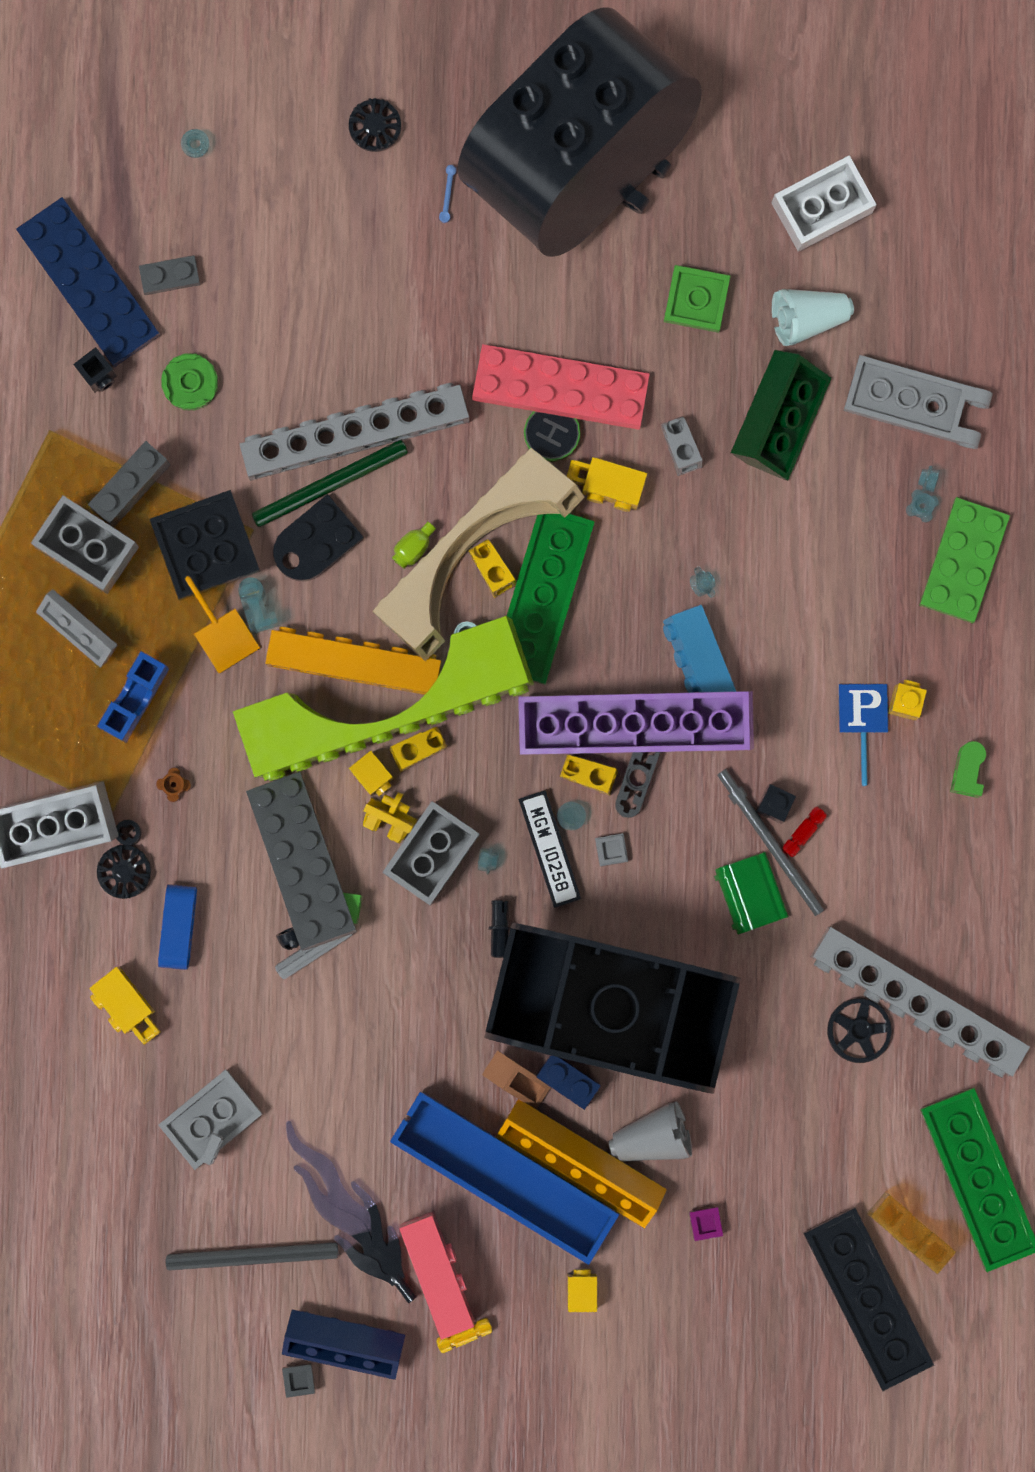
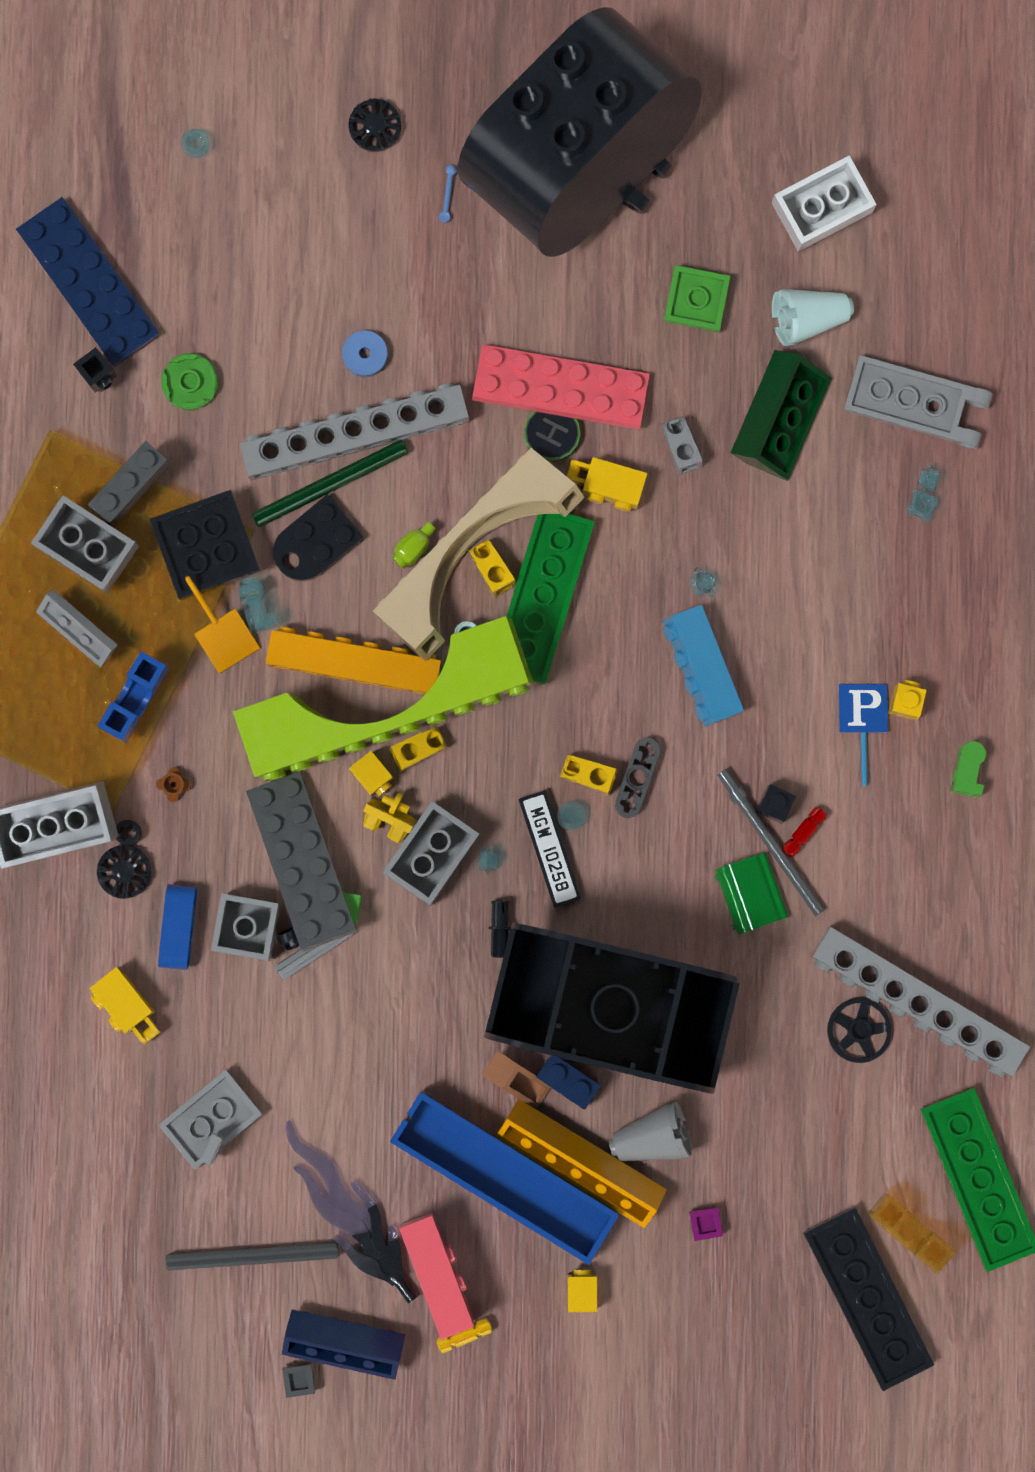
dark grey plate [139,255,200,295] -> none
medium lavender brick [518,691,754,755] -> none
light grey tile [595,833,628,867] -> none
bright green plate [919,497,1010,624] -> none
none -> light grey brick [211,893,281,961]
none -> medium blue piece [342,330,388,377]

